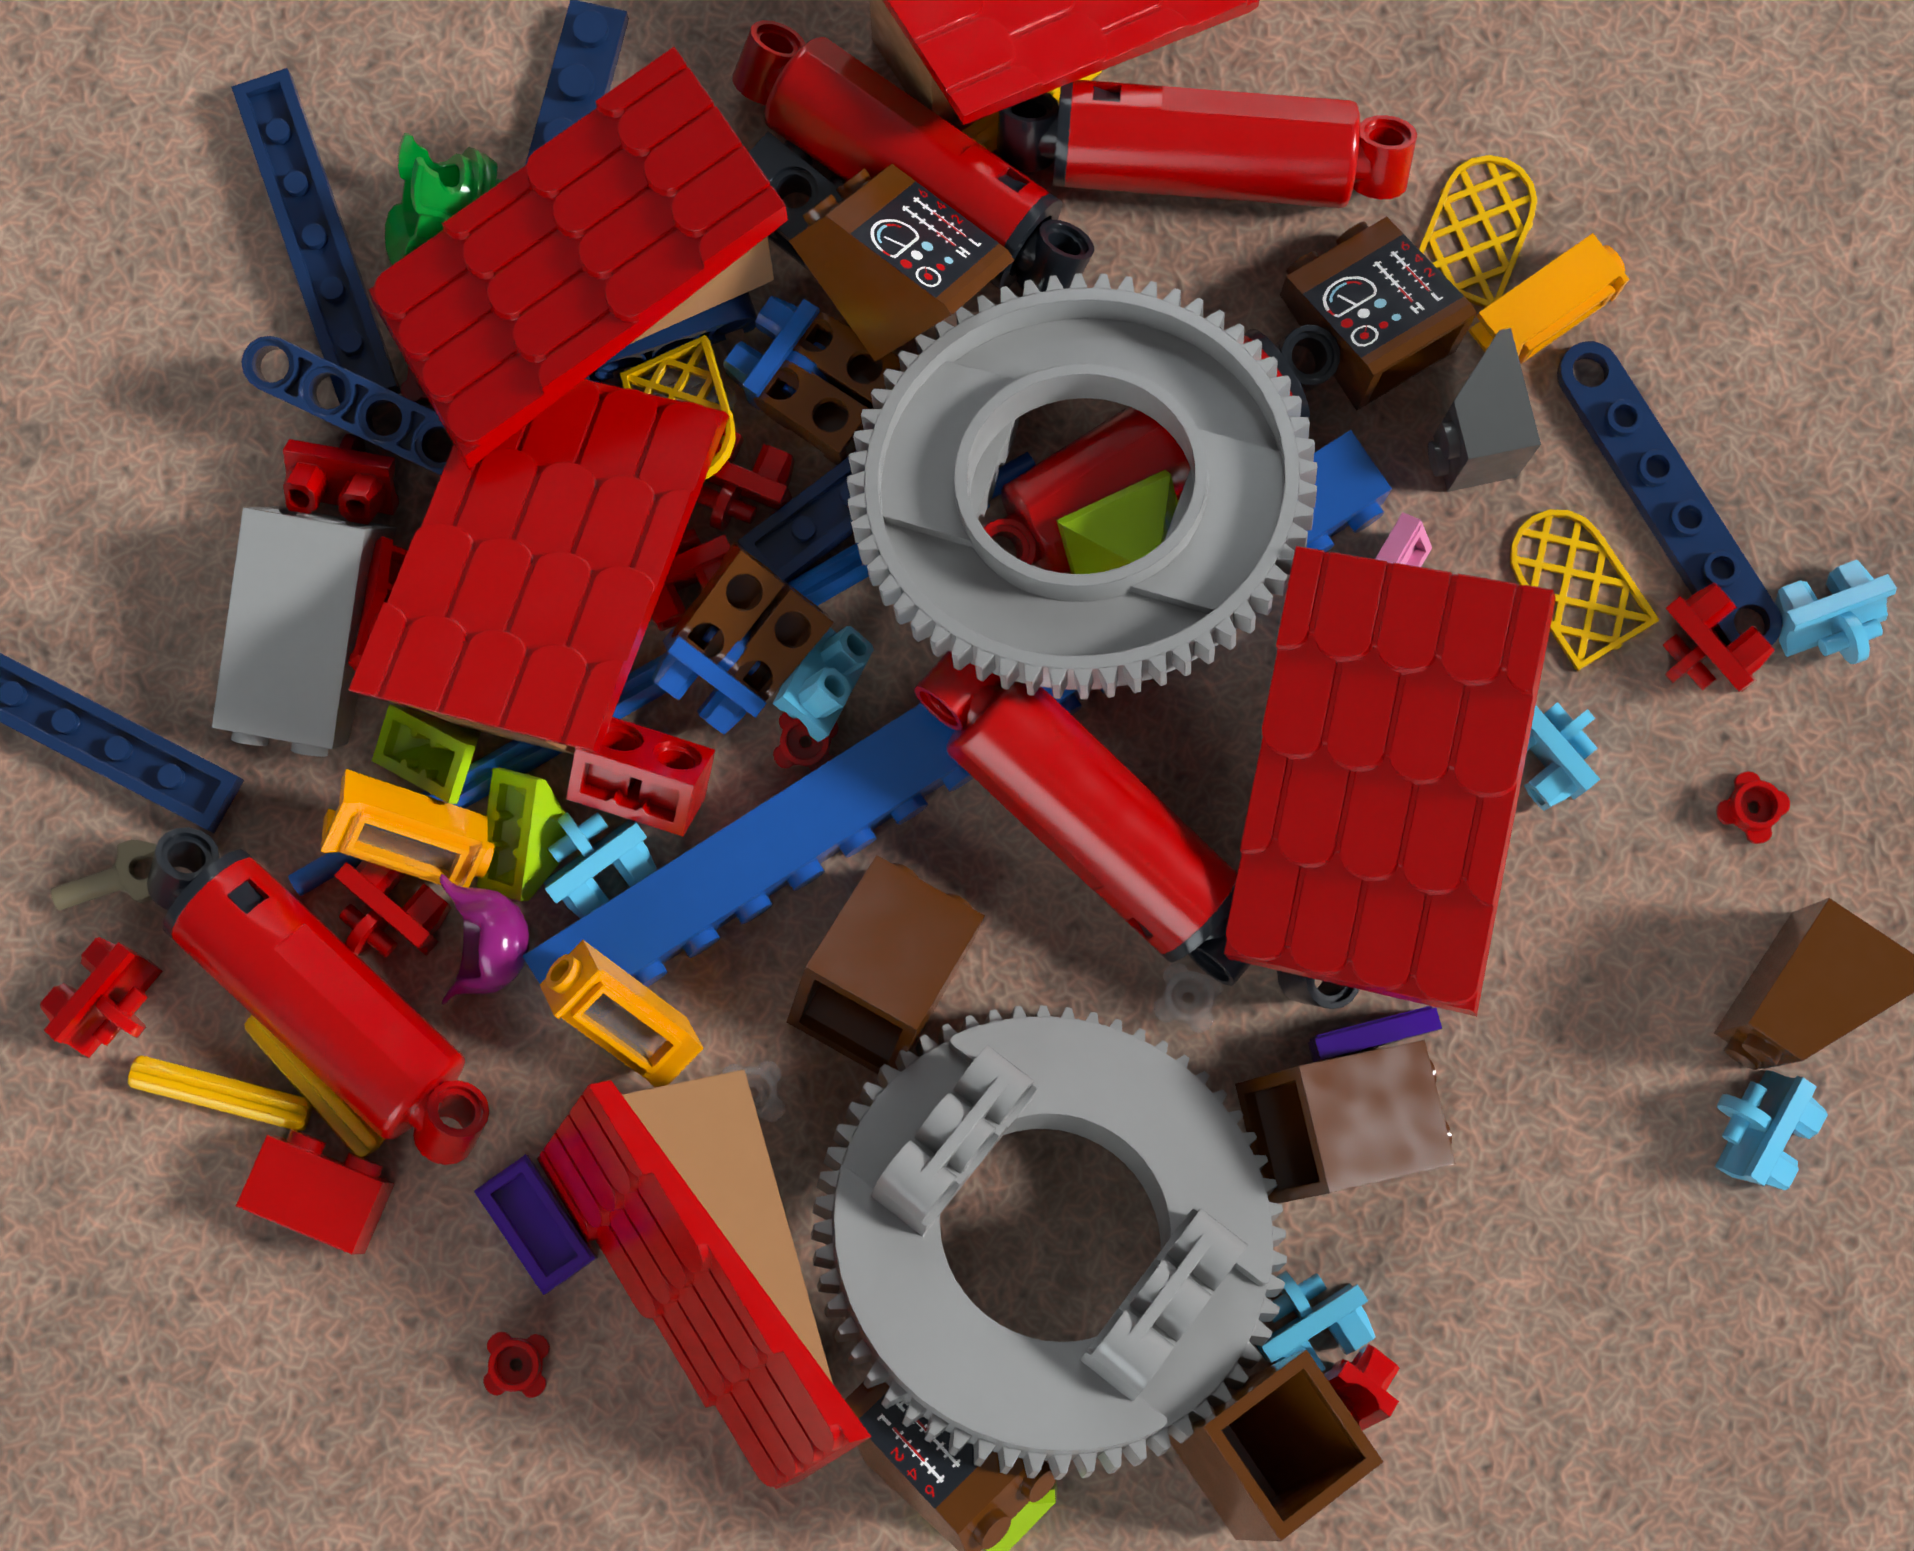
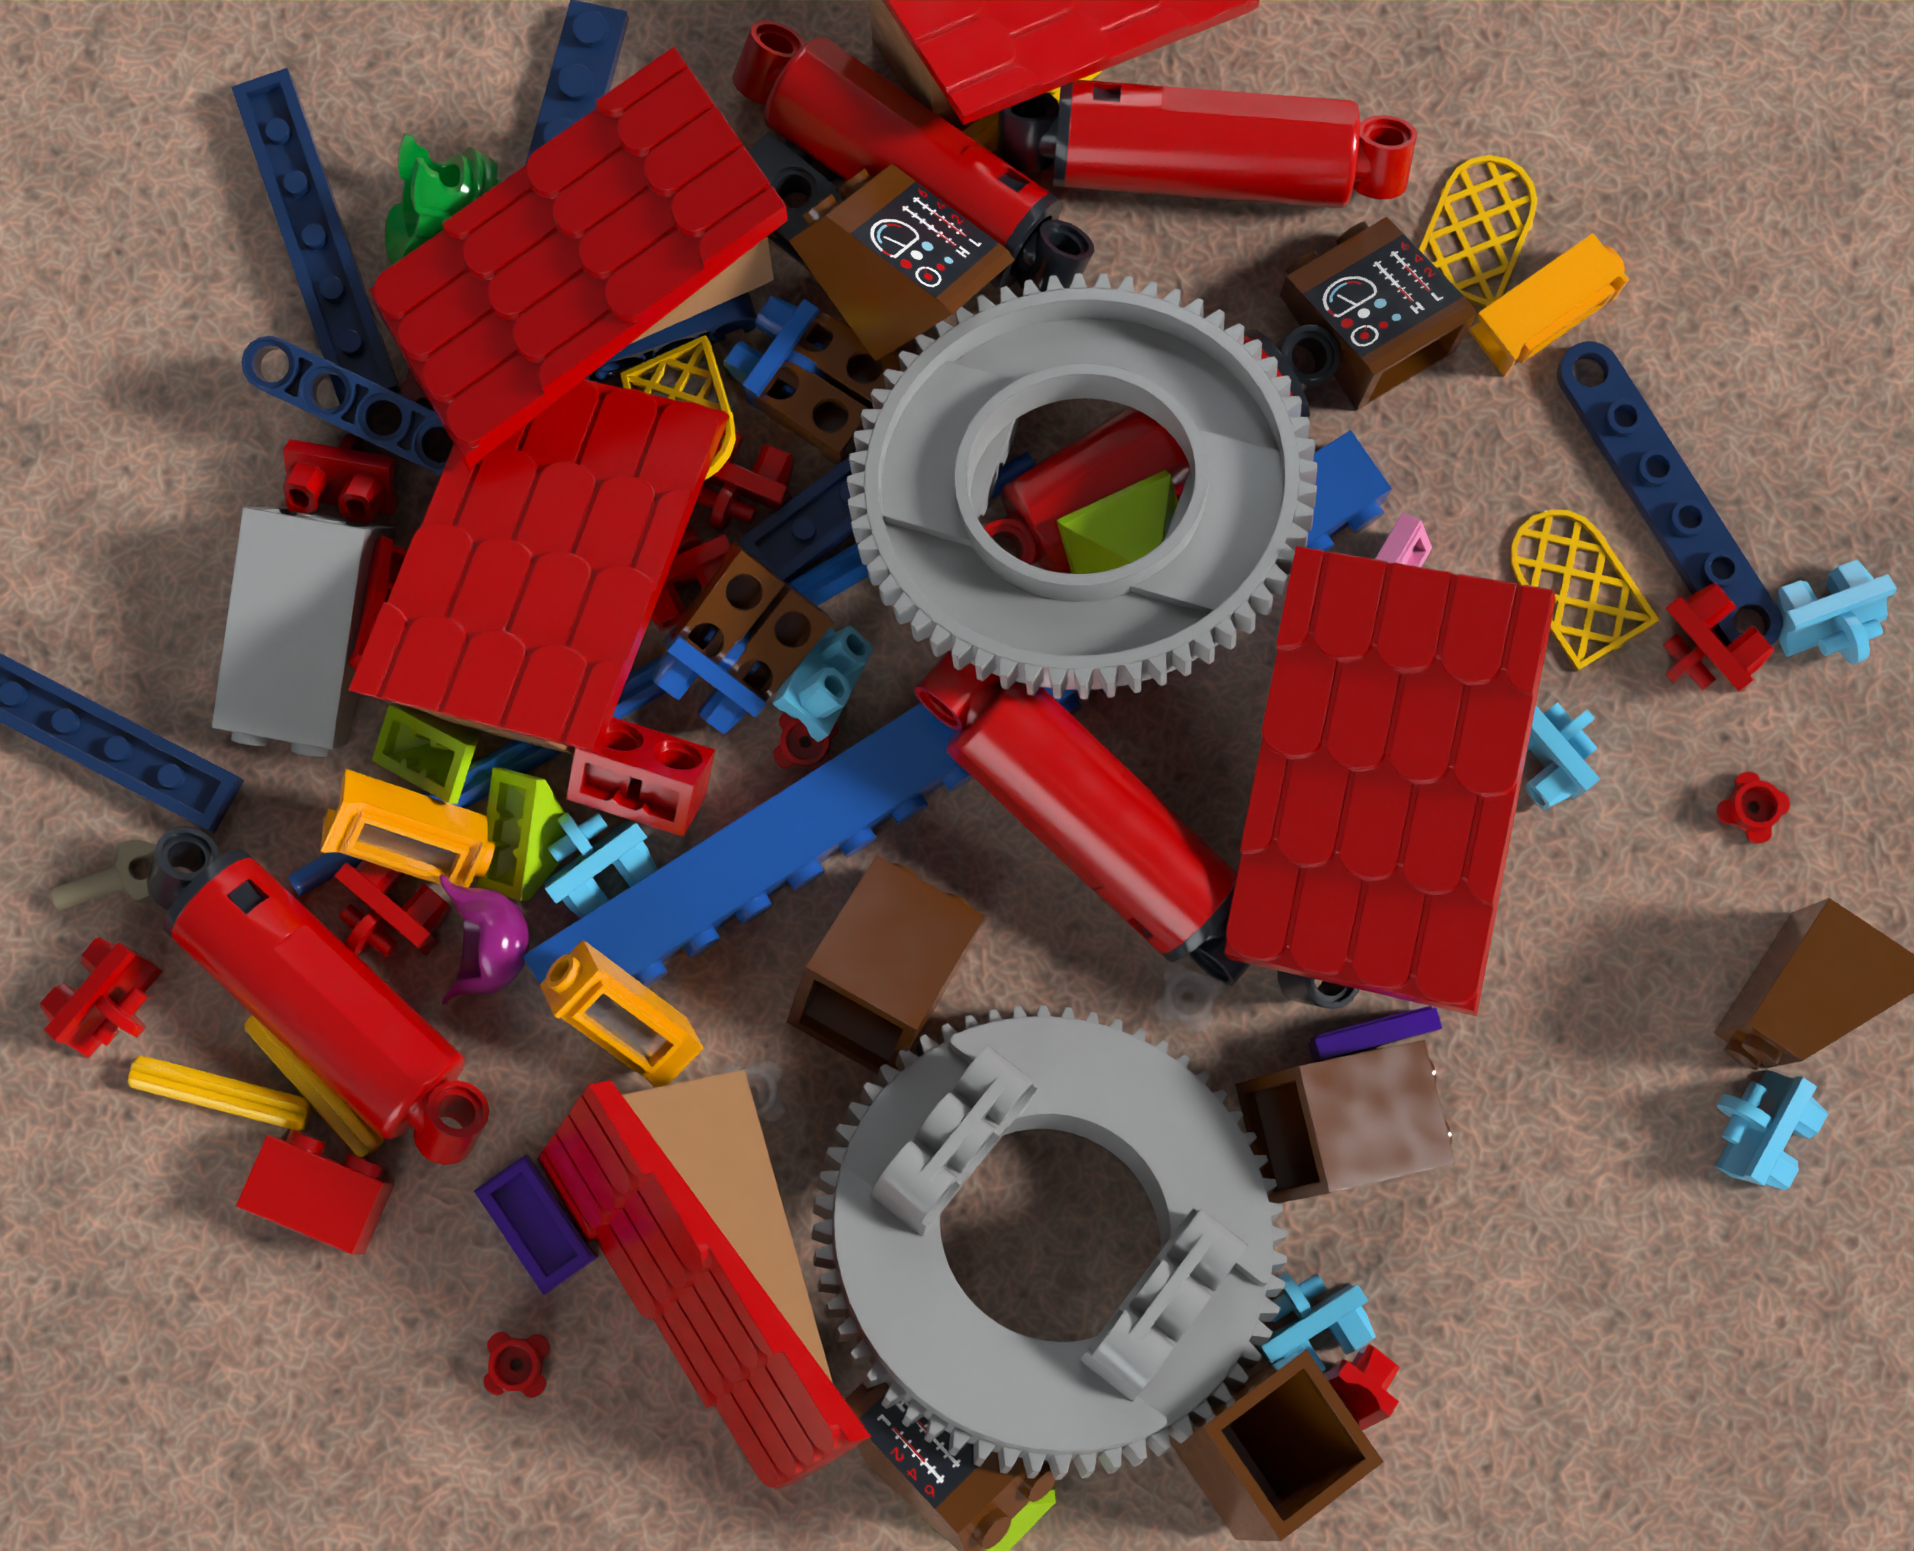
dark grey slope [1428,328,1541,492] -> none

